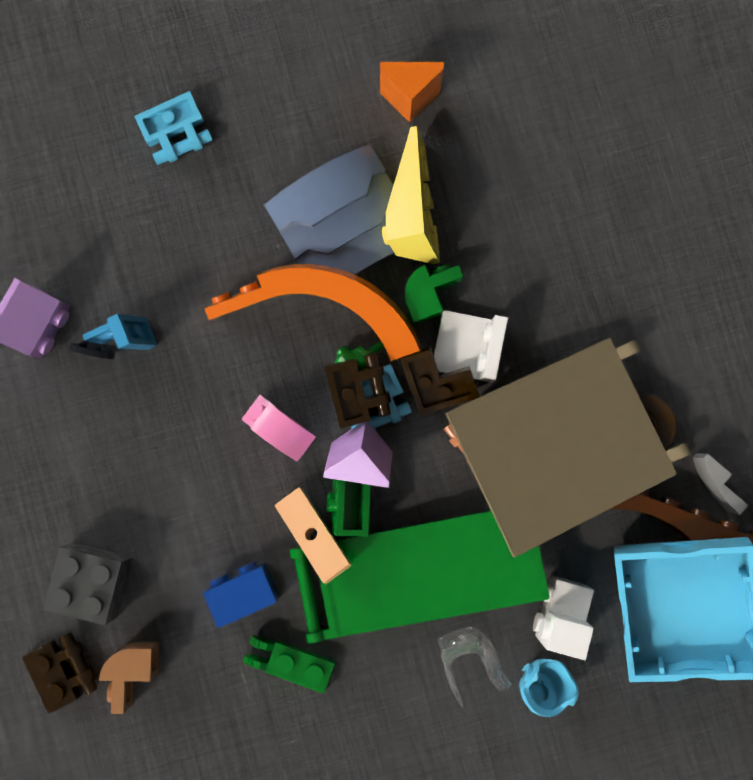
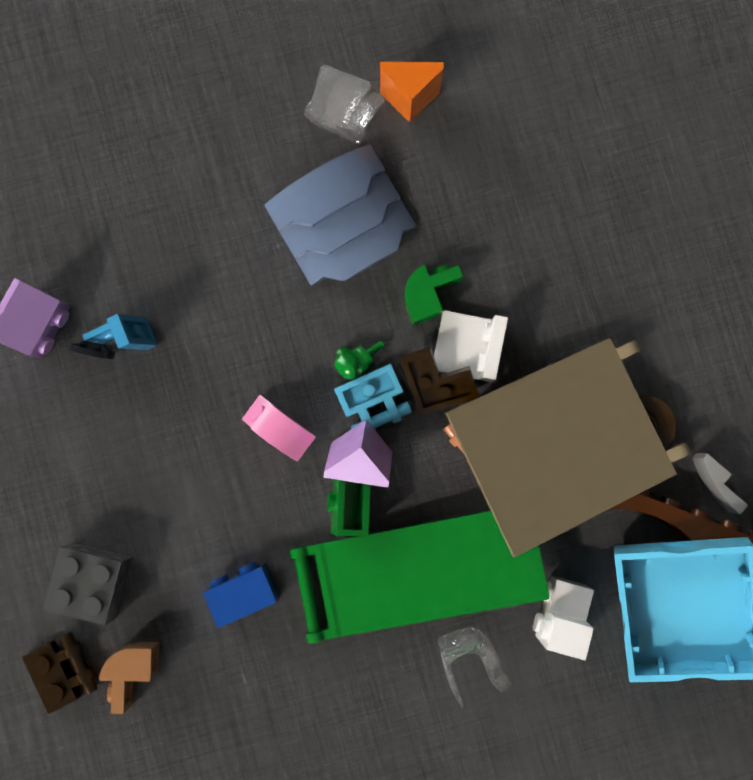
medium azure plate [134,91,213,165] -> none
orange arch [204,264,421,361] -> none
green hinge [243,635,335,694] -> none
light nougat tile [274,487,352,584] -> none
dark brown plate [324,353,391,429] -> none
light yellow wedge [382,126,440,264] -> none
medium azure cap [519,659,579,717] -> none
none -> clear piece [304,65,385,143]

